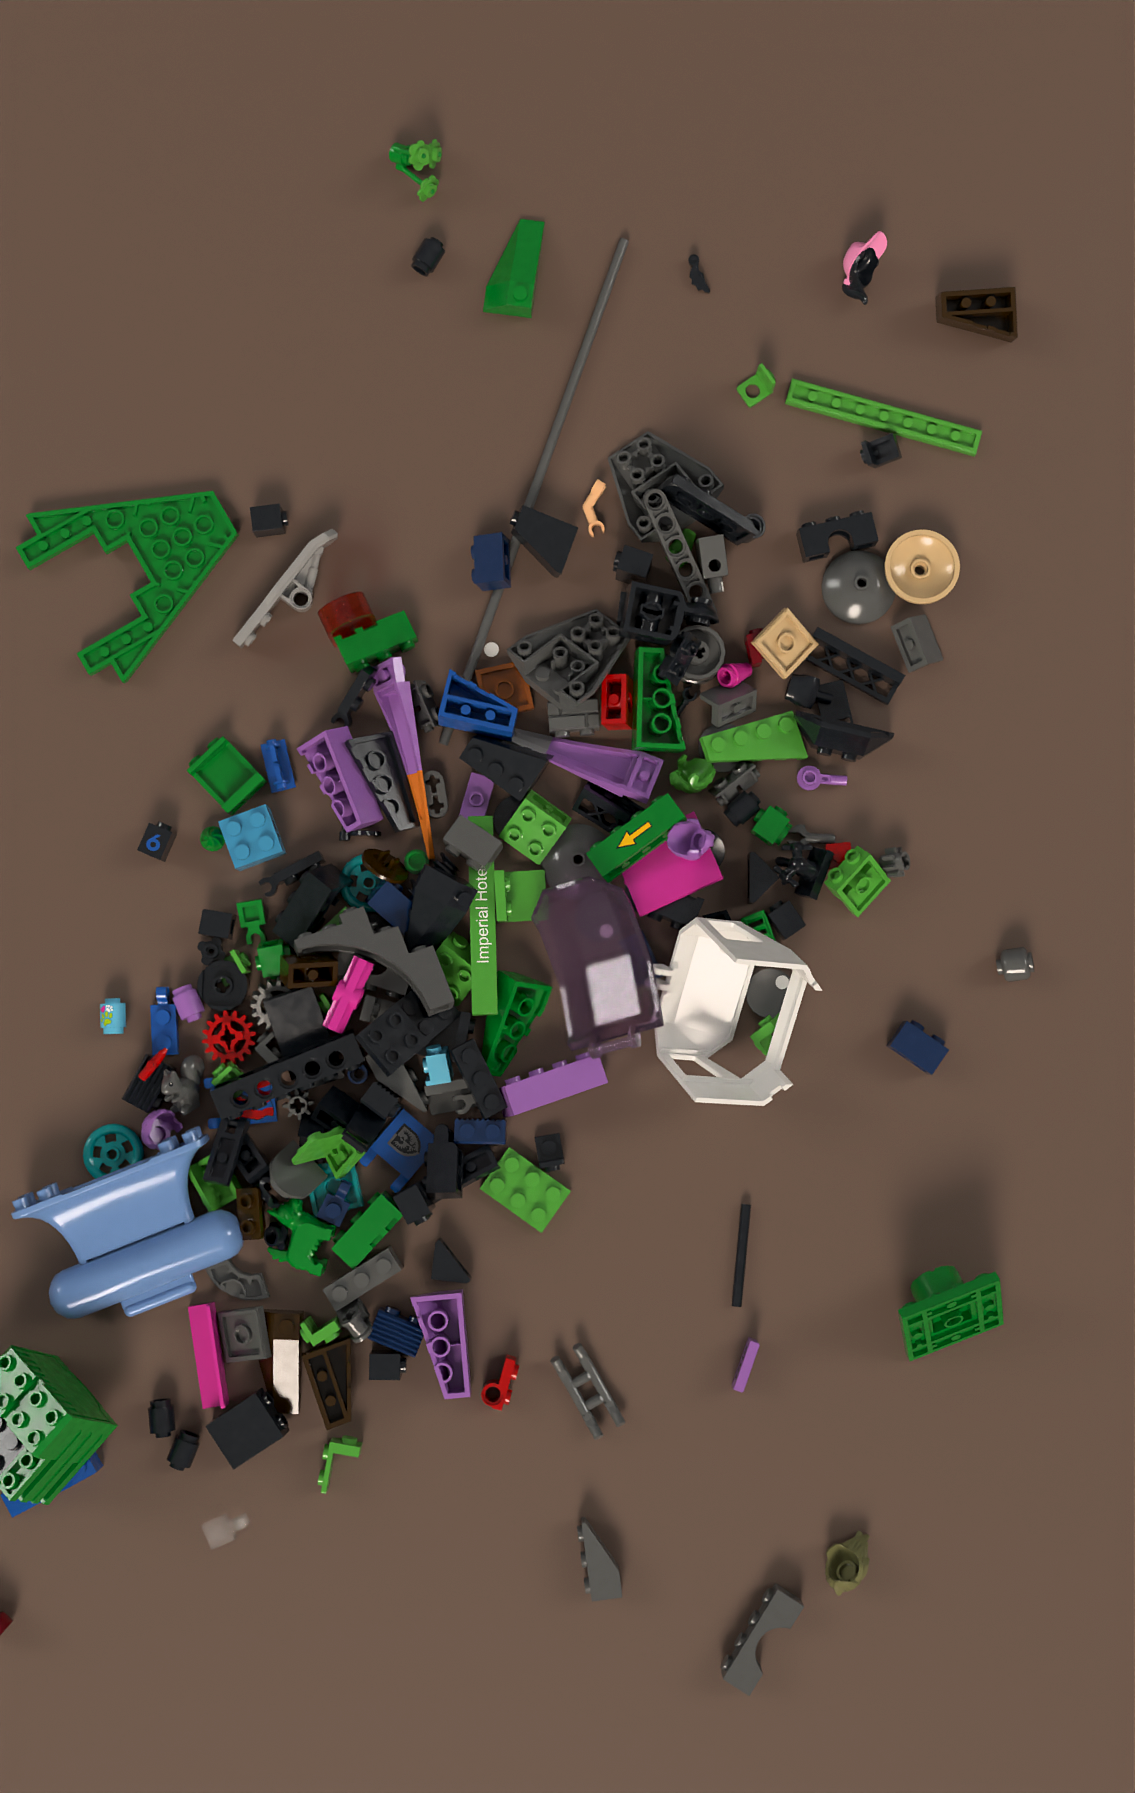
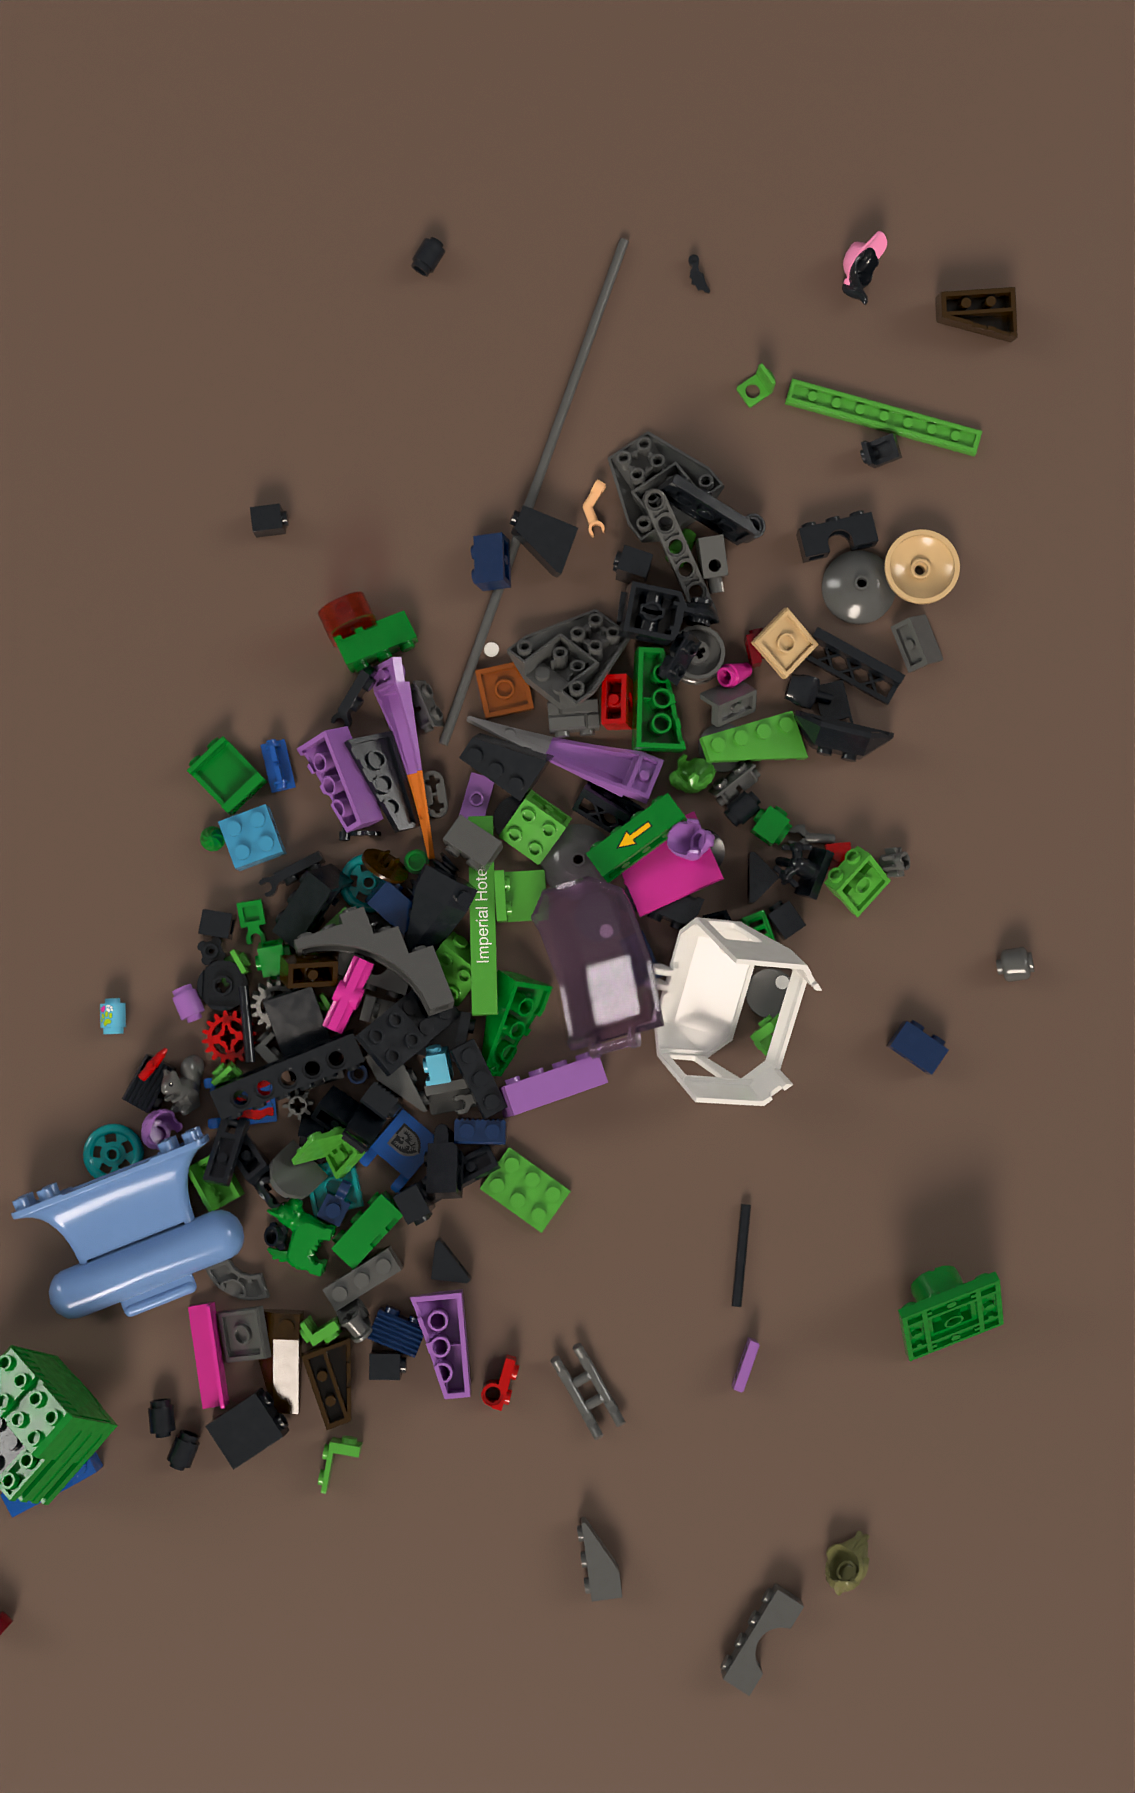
green wing [16,491,239,684] -> none
black brick [137,821,177,862] -> none
blue plate [150,987,179,1056] -> none
clear plate [201,1513,250,1550] -> none
light grey piece [233,529,338,649] -> none
dark brown bracket [236,1186,266,1240] -> none
bright green plant [389,139,442,202] -> none
blue wedge [438,669,518,742] -> none
green wedge [483,219,545,318] -> none
black bracket [534,1133,565,1172] -> none
black hand [676,685,701,718] -> none
medium lavender plate [797,766,847,791] -> none
none -> black bar [238,986,255,1063]

